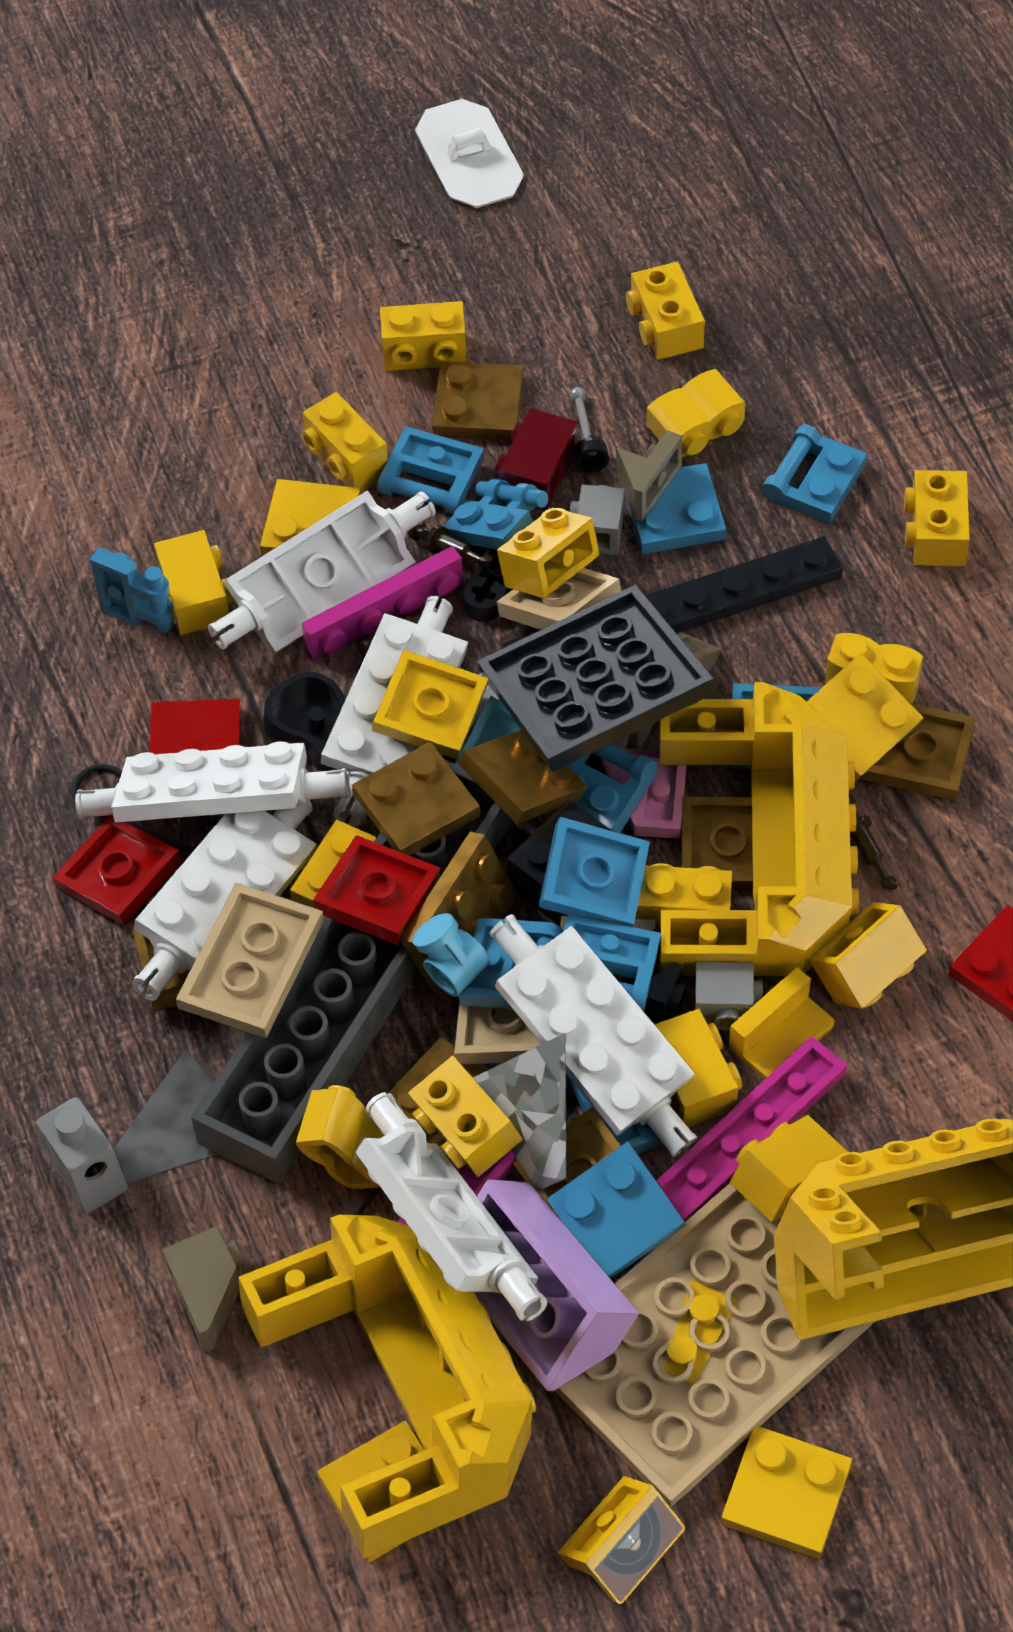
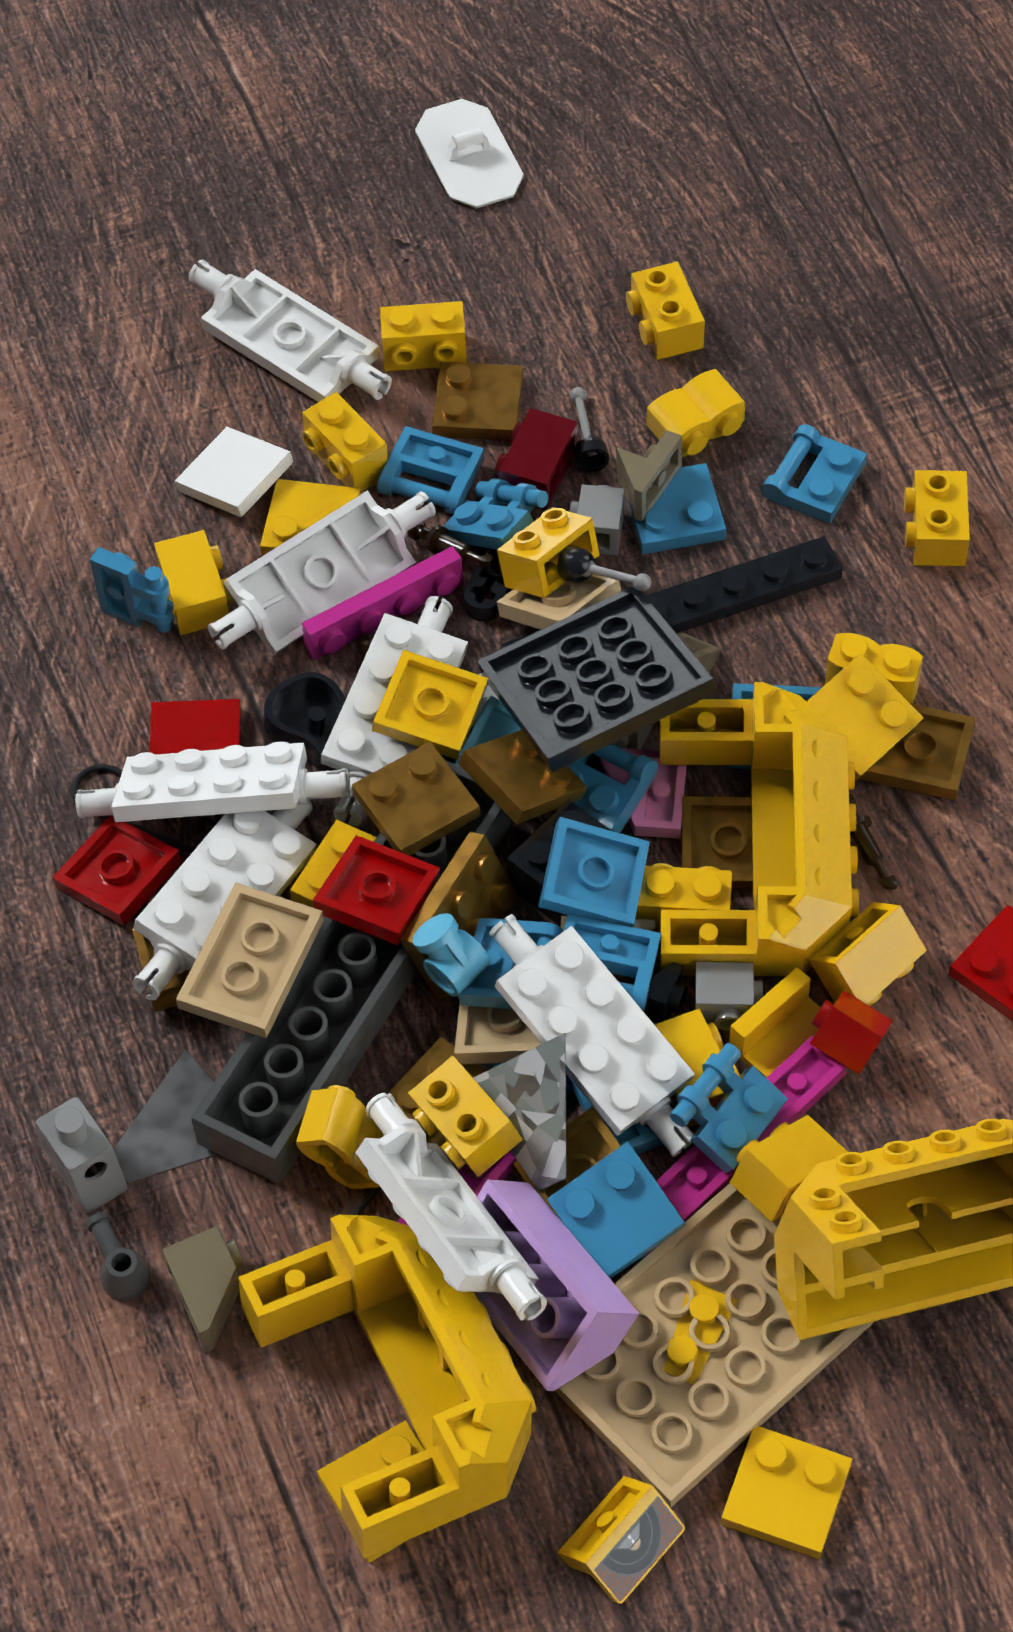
none -> dark grey bar [85,1211,151,1301]
none -> white tile [174,427,294,517]
none -> white plate [189,260,392,402]
none -> hinge [557,545,651,591]
none -> dark azure plate [670,1043,788,1173]
none -> red brick [810,990,893,1074]

